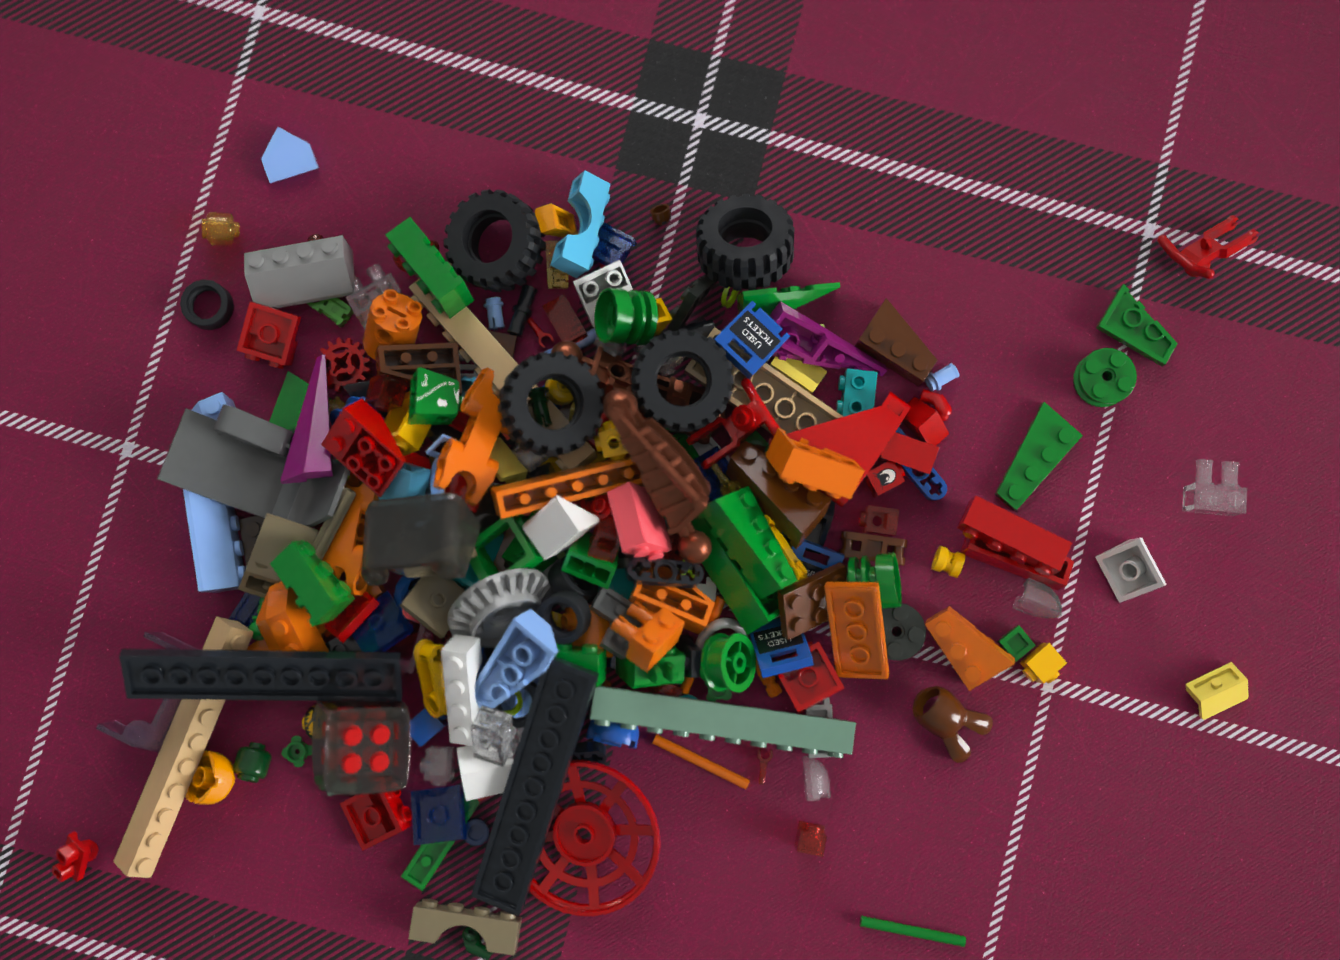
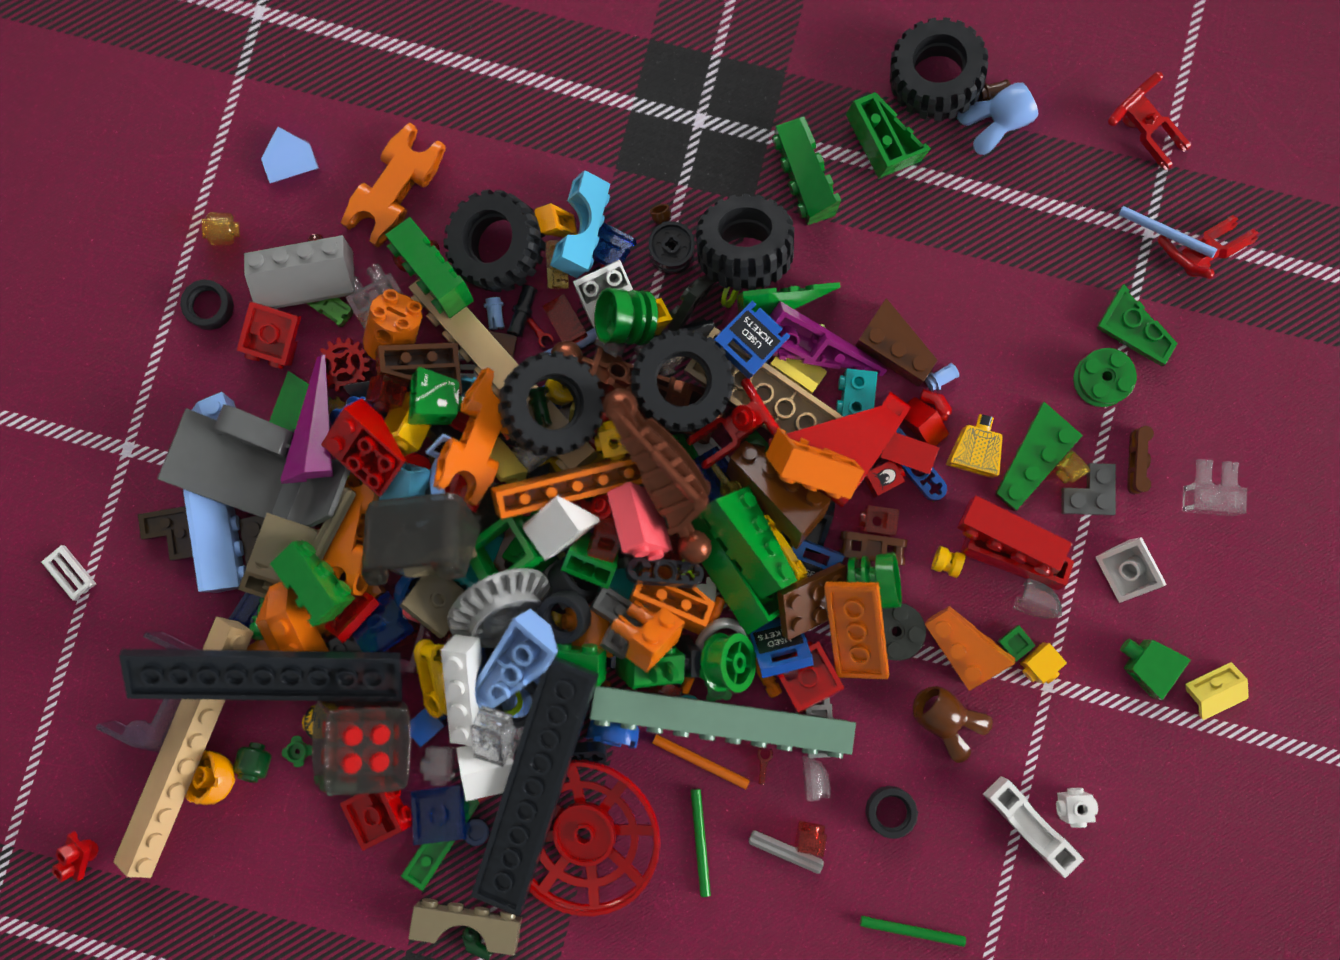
none -> white tile [41,545,96,601]
none -> dark brown plate [138,506,193,561]
none -> orange piece [341,123,446,248]
none -> black wheel [649,221,695,275]
none -> green bar [690,788,711,897]
none -> light grey axle [749,830,824,874]
none -> green wedge [772,116,841,225]
none -> green wedge [846,92,931,179]
none -> black tyre [865,786,918,839]
none -> black tyre [890,17,989,121]
none -> yellow torso [946,414,1002,478]
none -> light blue piece [957,83,1038,155]
none -> reddish brown pin [979,79,1011,101]
none -> white arch [983,776,1084,878]
none -> clear yellow hat [1055,451,1090,484]
none -> white brick [1056,788,1098,828]
none -> dark grey plate [1061,463,1116,516]
none -> red piece [1108,71,1191,170]
none -> light blue bar [1119,206,1217,258]
none -> green torso [1120,638,1191,700]
none -> reddish brown plate [1127,426,1154,494]

